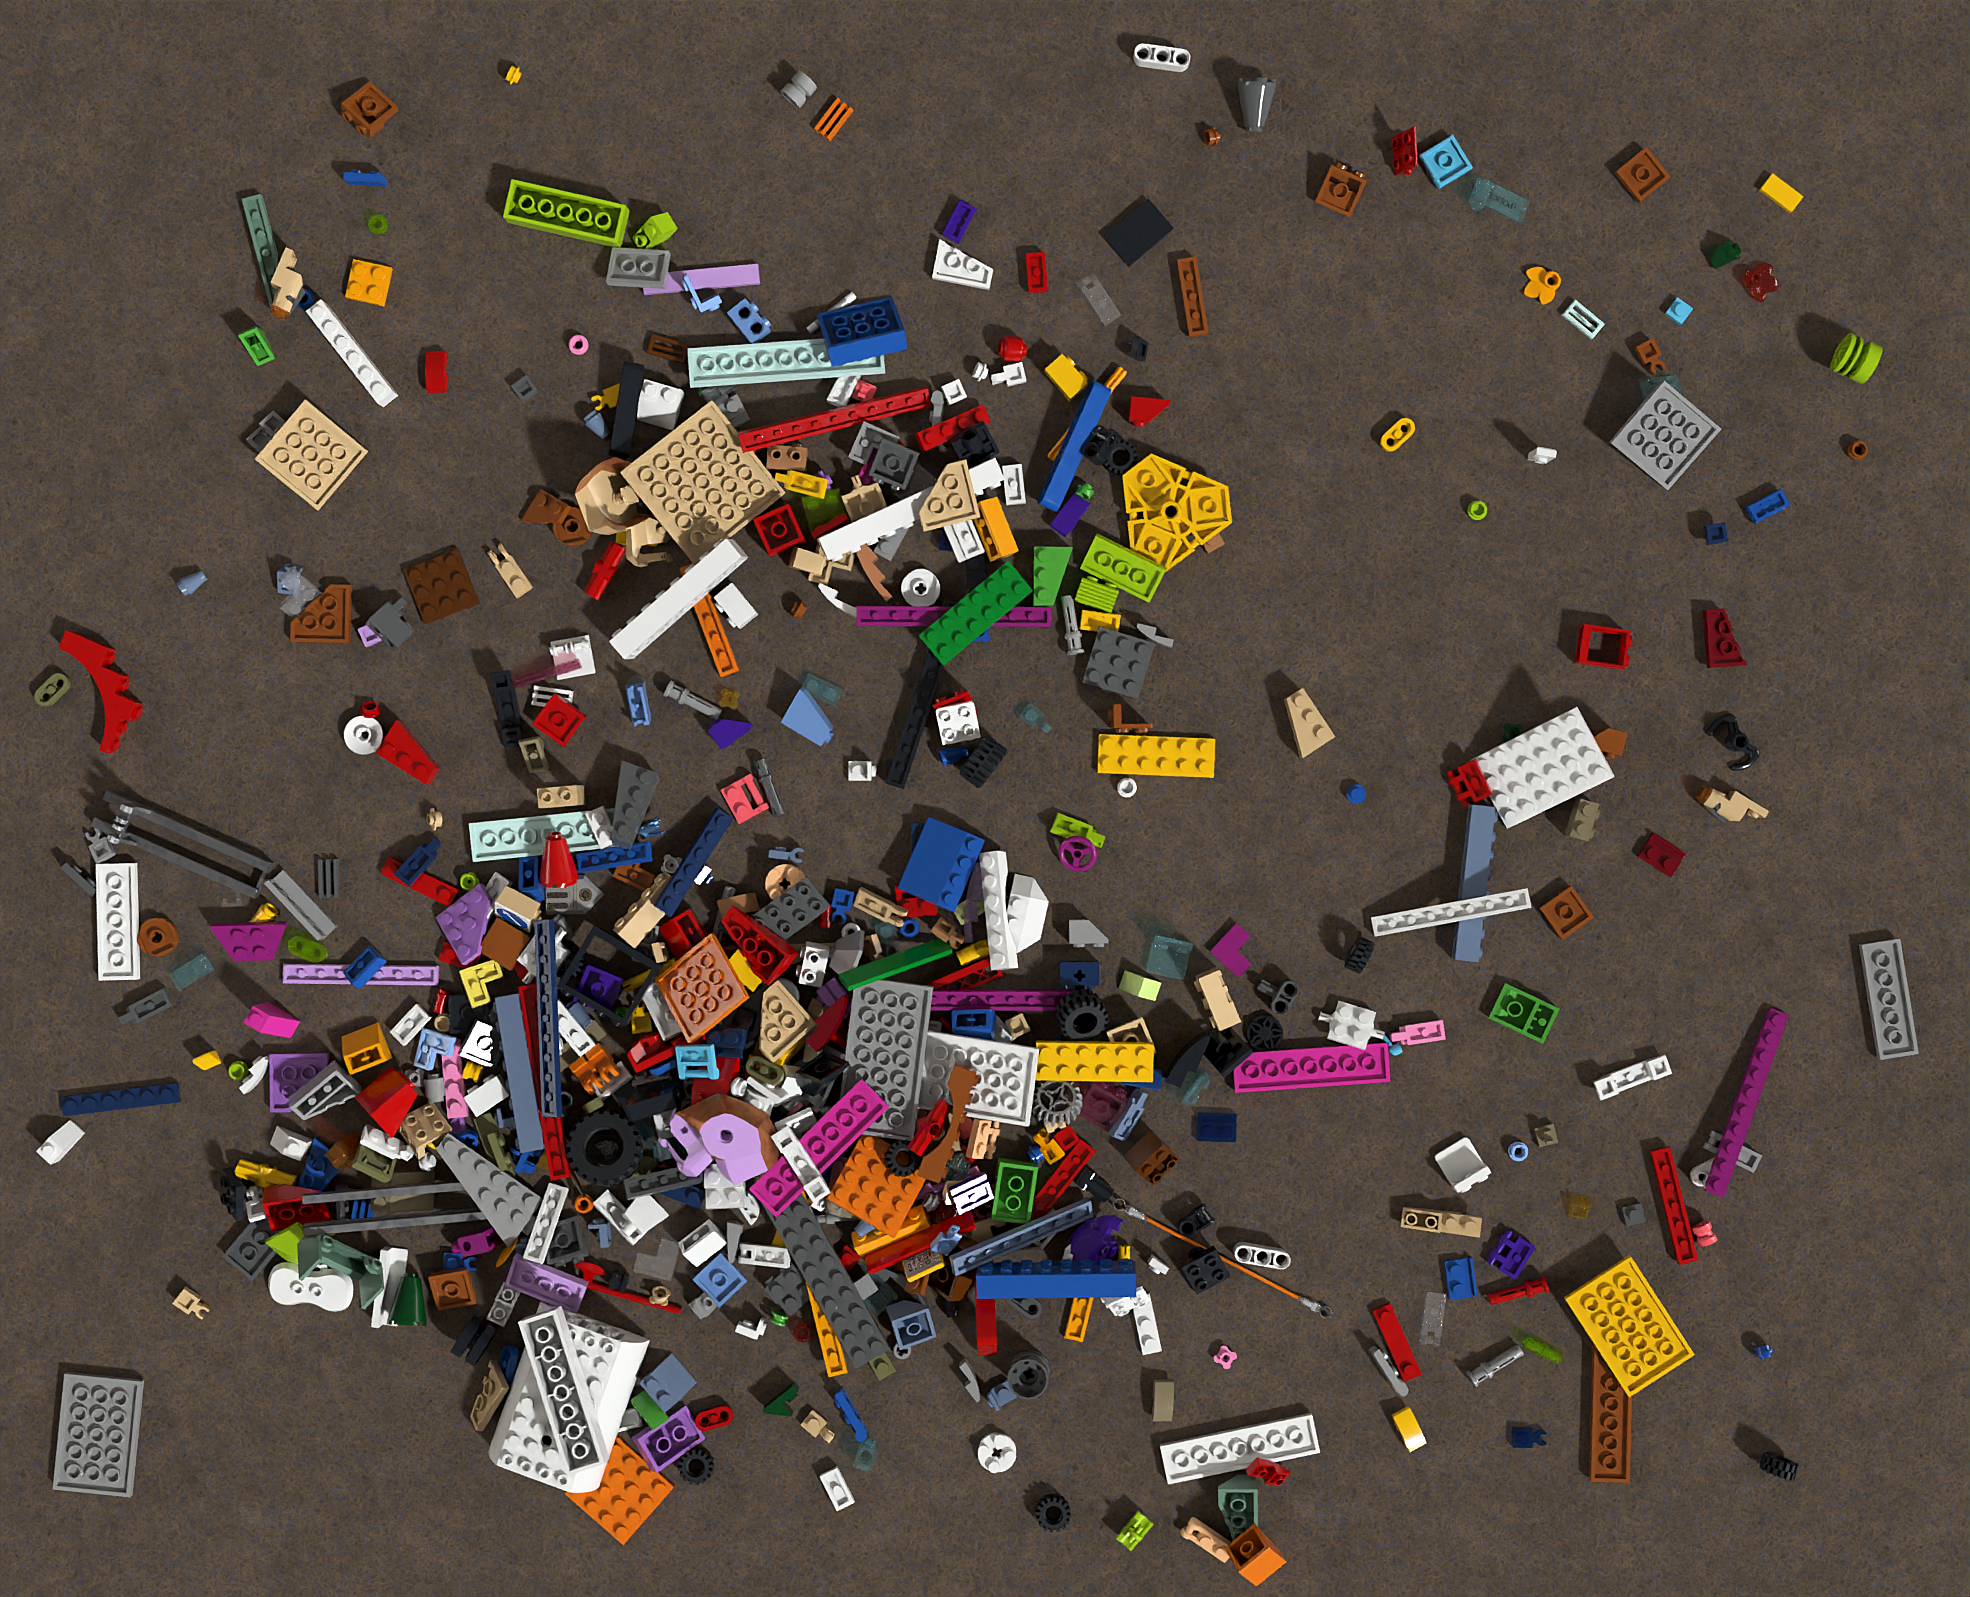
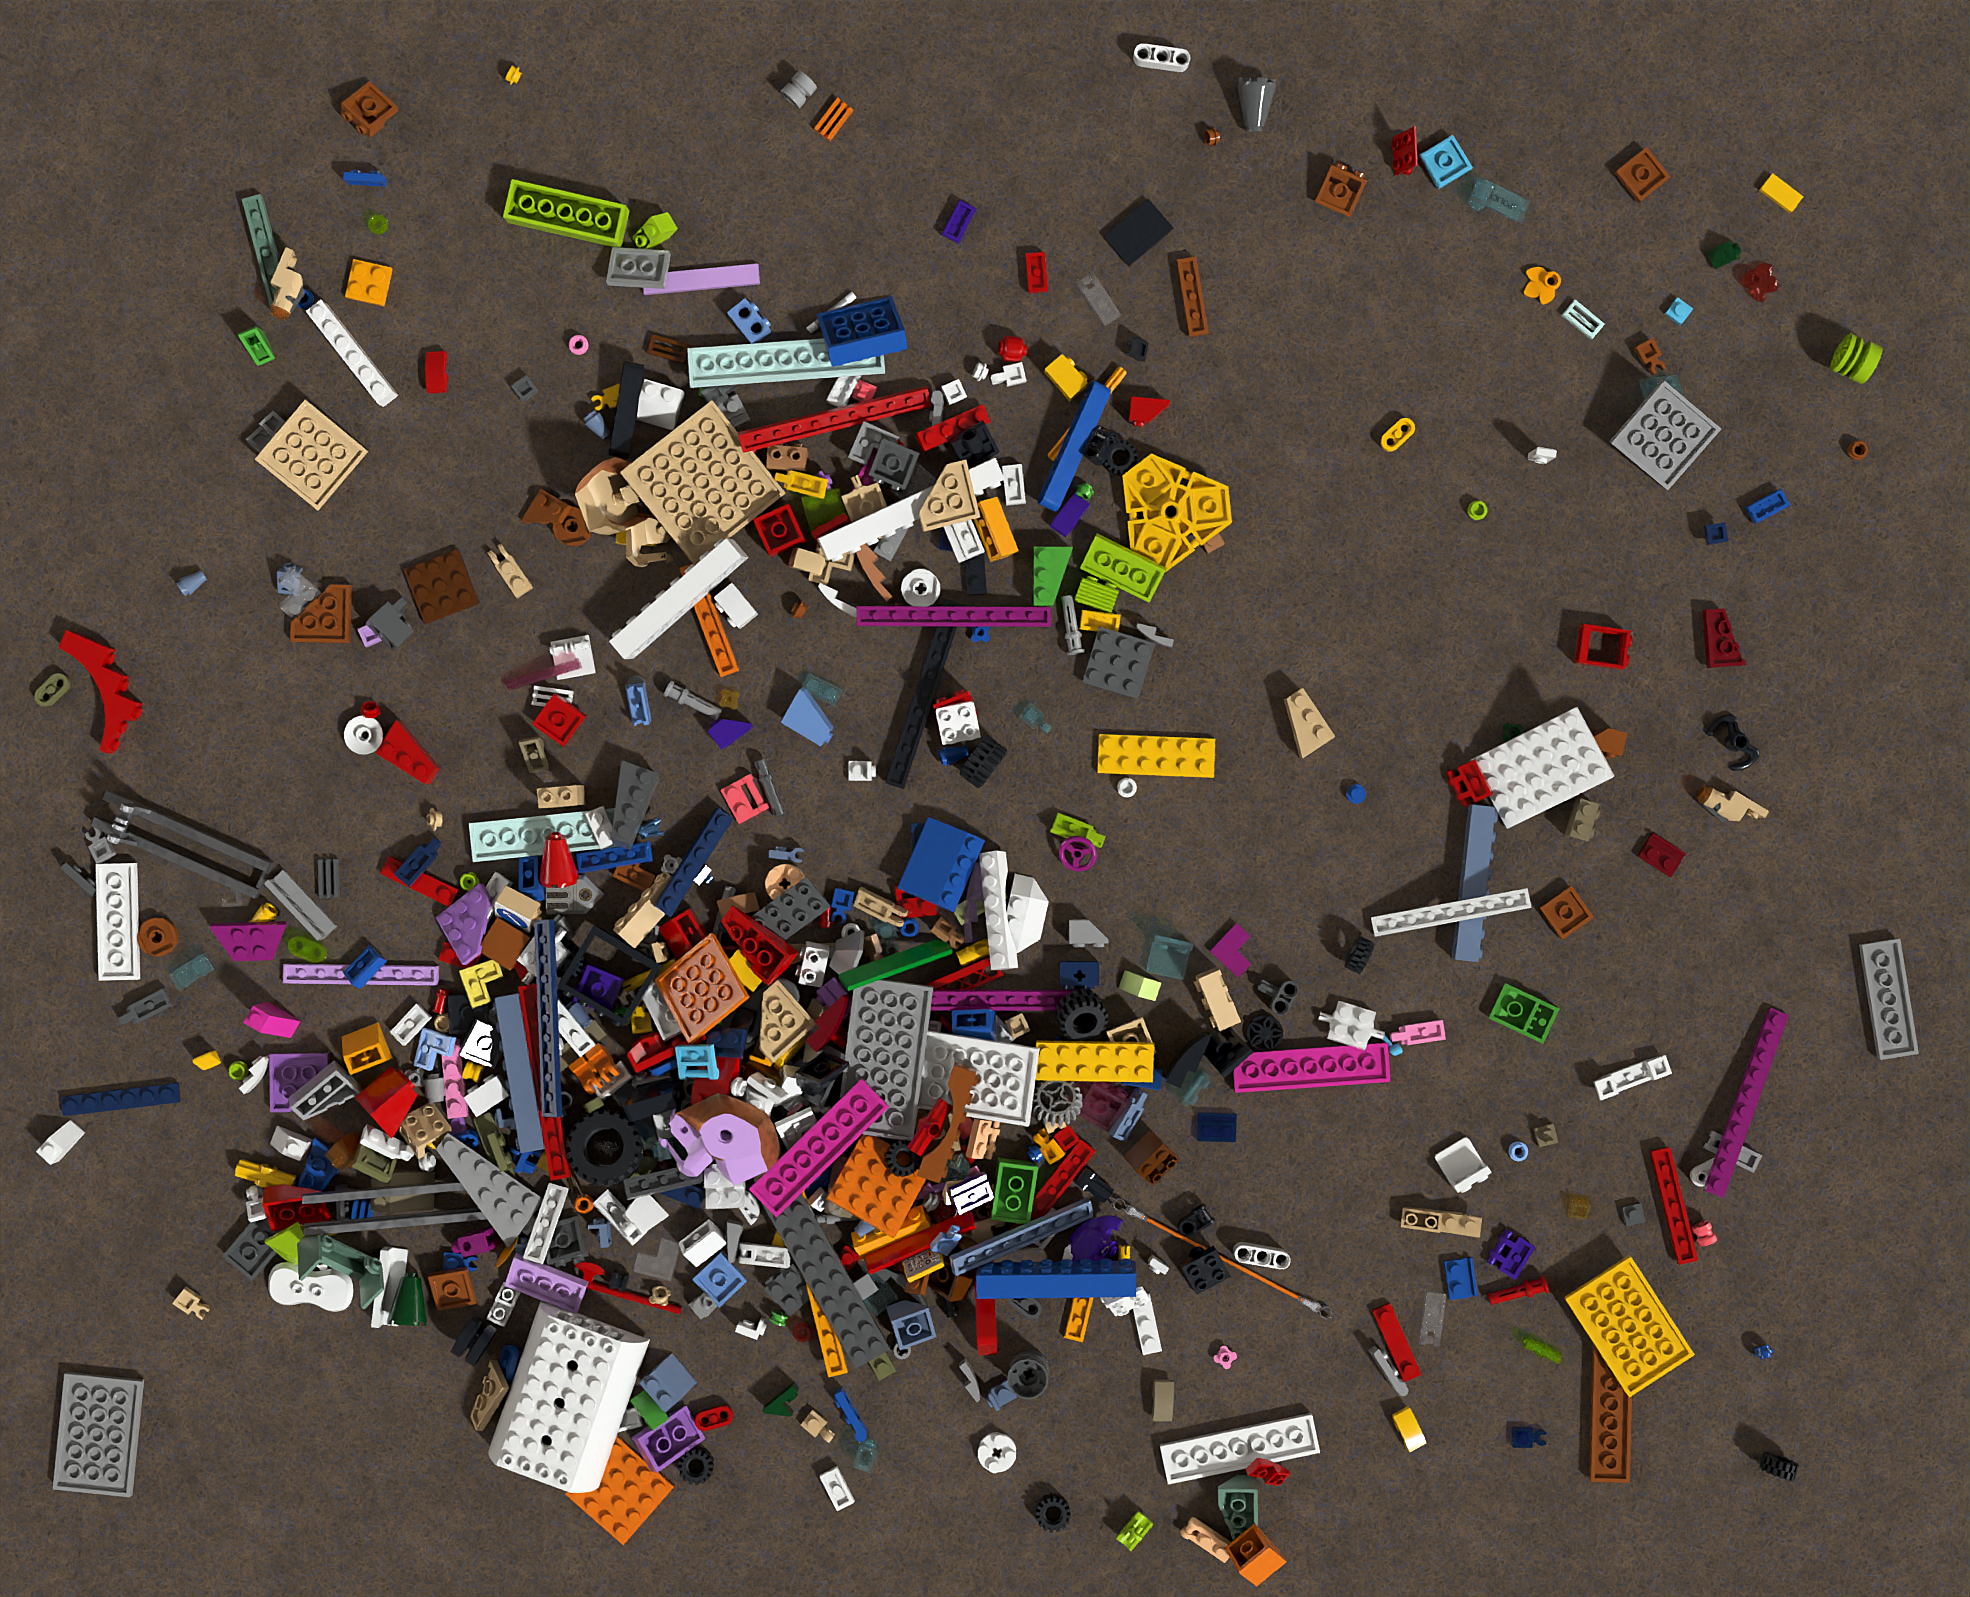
black plate [220,1167,247,1221] -> none
black slope [490,670,523,748] -> none
white brick [518,1306,610,1476] -> none
red piece [584,541,626,600] -> none
light blue bracket [682,273,722,312] -> none
olive plate [746,1056,784,1086] -> none
white slope [771,1126,831,1203] -> none
green plate [918,561,1033,666] -> none
white wing [932,239,993,290] -> none
dark orange bracket [1107,704,1153,733] -> none
light grey pin [1466,1344,1524,1387] -> none

